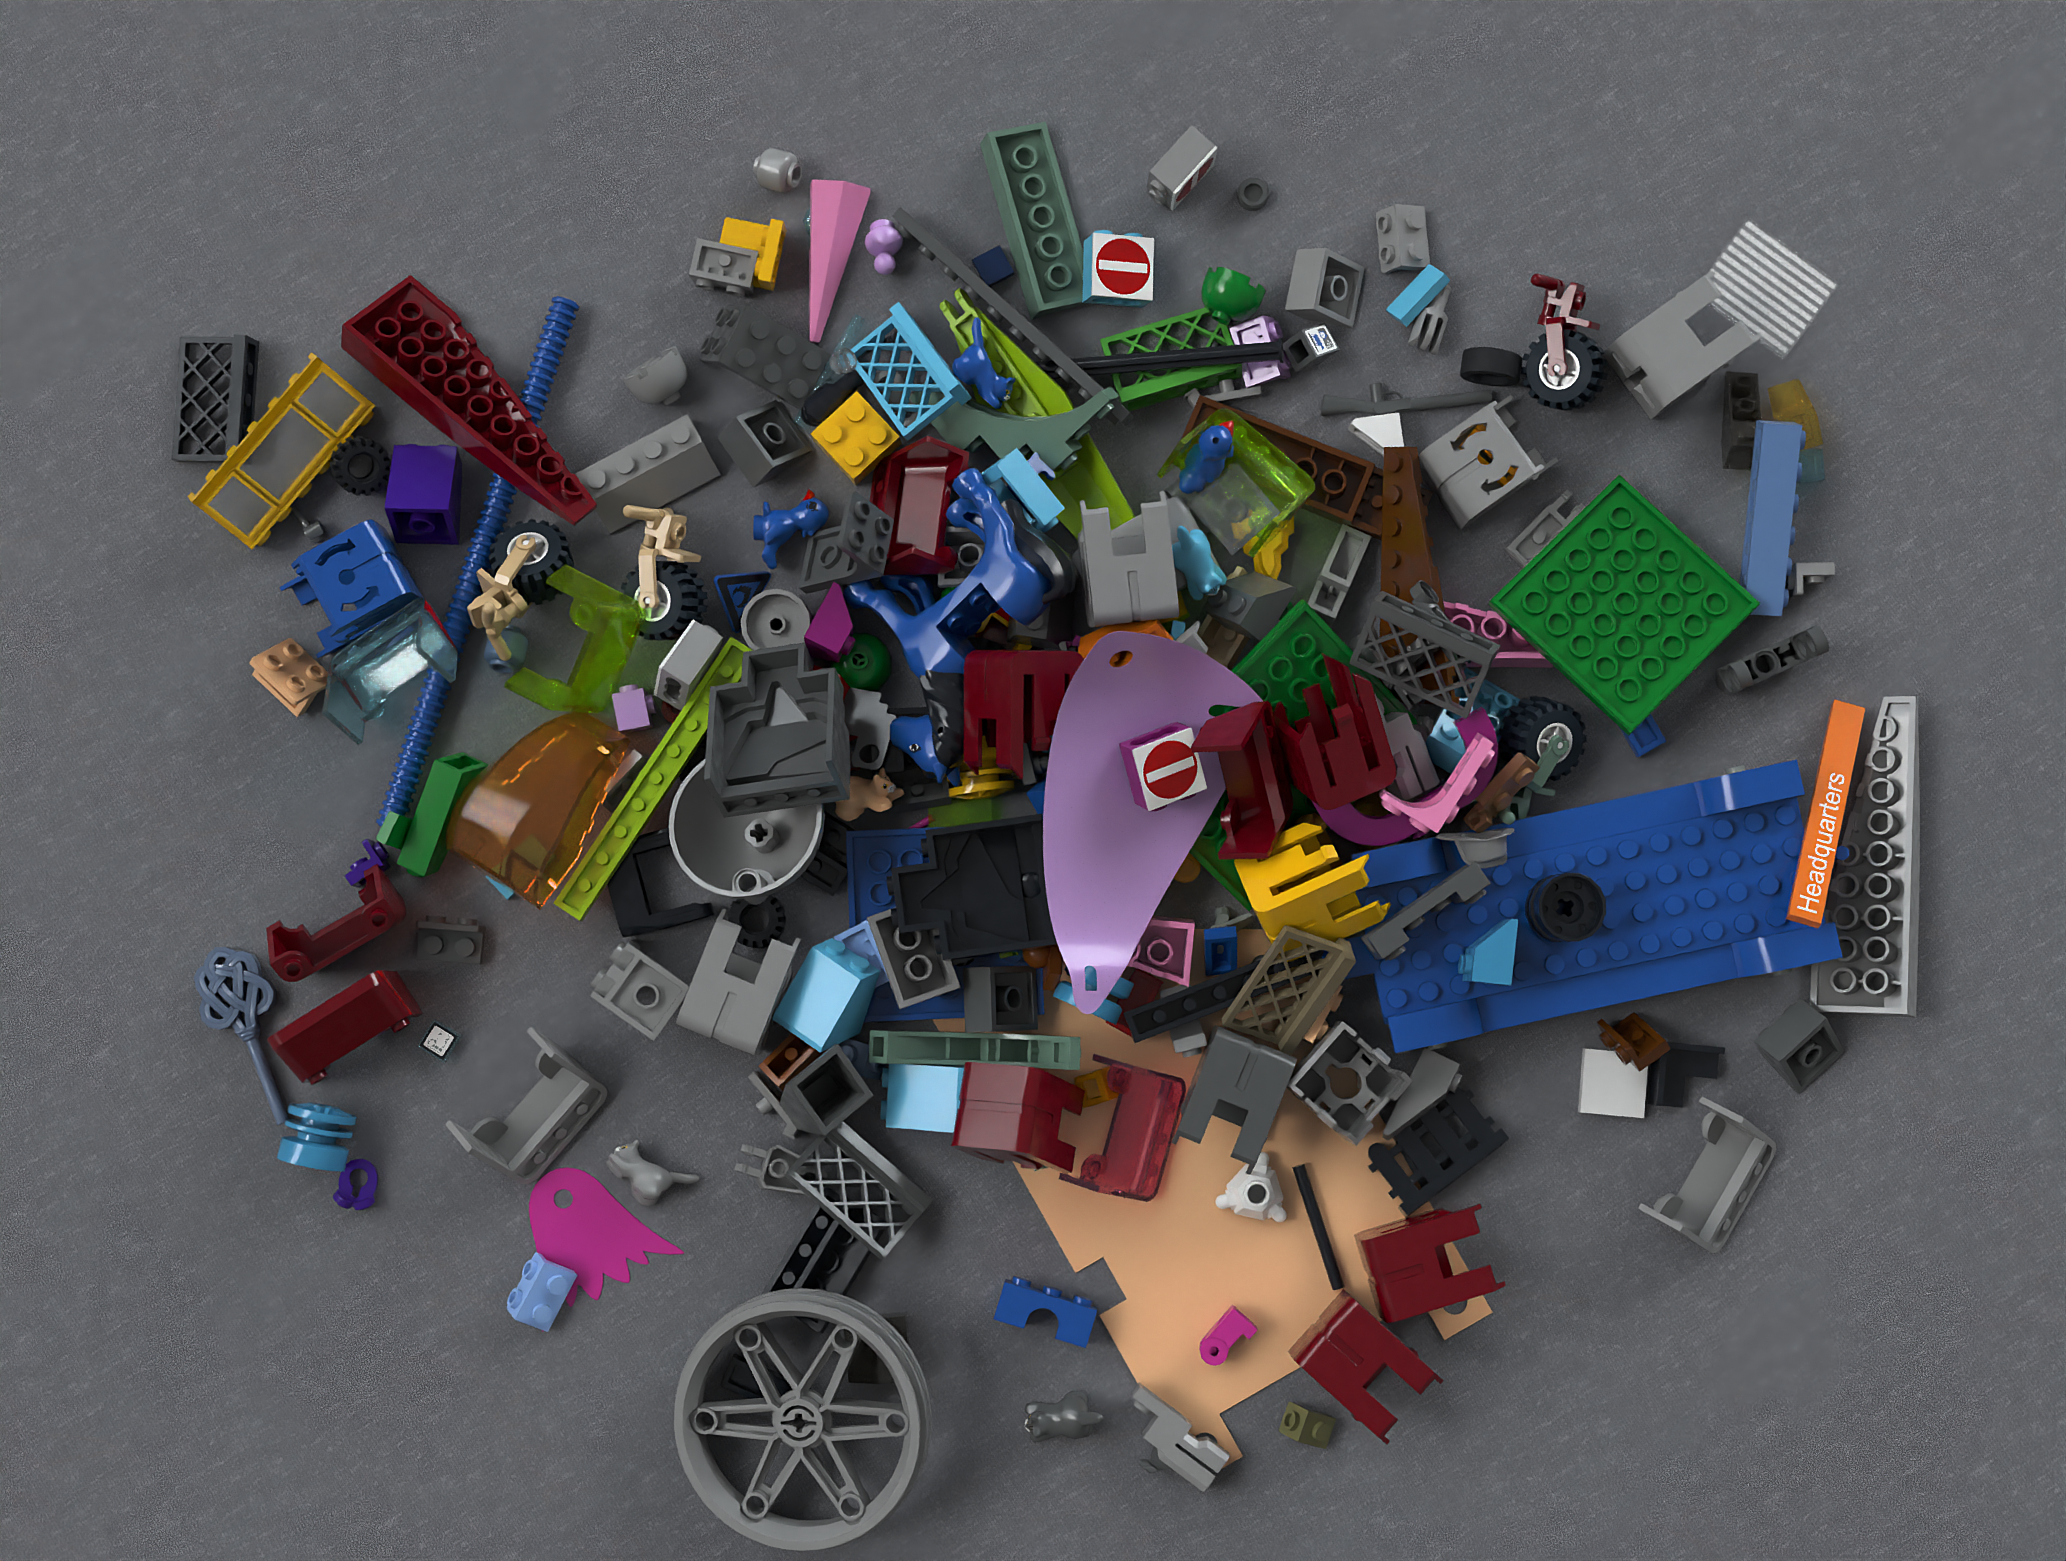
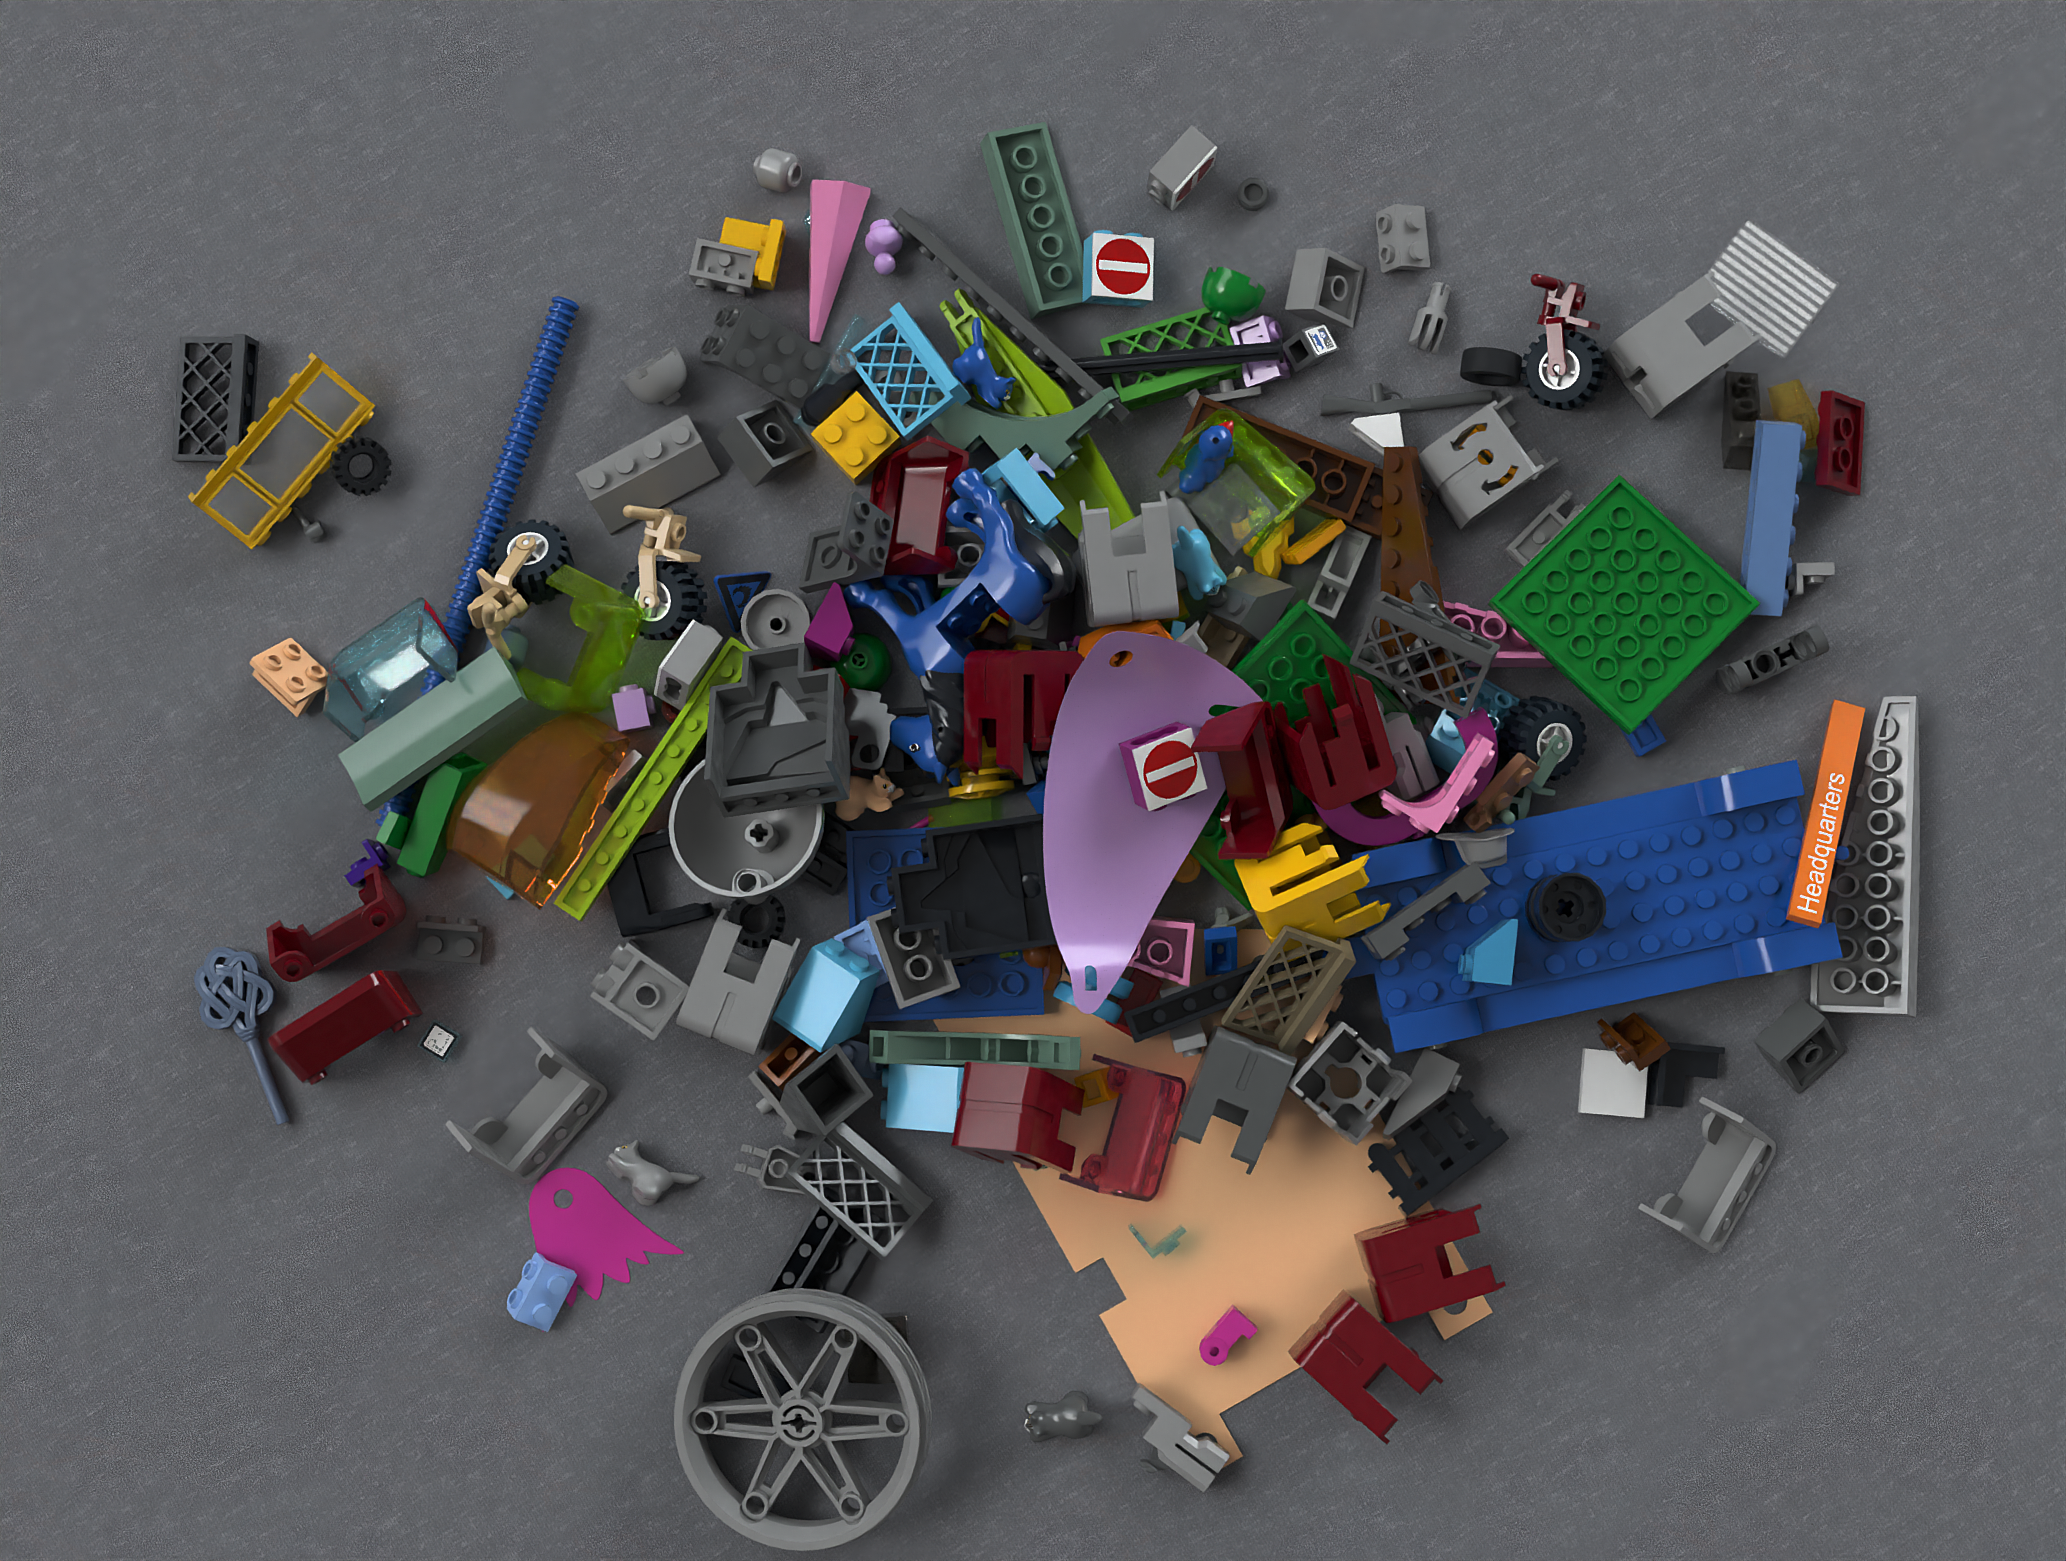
dark azure wheel [277,1102,357,1172] -> none
blue piece [279,519,425,658] -> none
dark purple piece [333,1159,379,1210] -> none
dark red wedge [341,275,597,526] -> none
dark purple slope [384,444,462,545] -> none
blue animal [753,489,829,570] -> none
dark grey slope [963,966,1038,1032] -> none
dark blue tile [972,245,1014,287] -> none
blue arch [993,1276,1097,1348] -> none
white rock [1216,1152,1287,1222] -> none
olive bracket [1279,1402,1336,1449] -> none
black bar [1292,1164,1345,1290] -> none
medium azure tile [1386,264,1450,327] -> none
none -> sand green arch [338,646,528,812]
none -> clear light blue bracket [1128,1223,1187,1259]
none -> light orange tile [1280,519,1346,565]
none -> dark red plate [1814,390,1865,496]

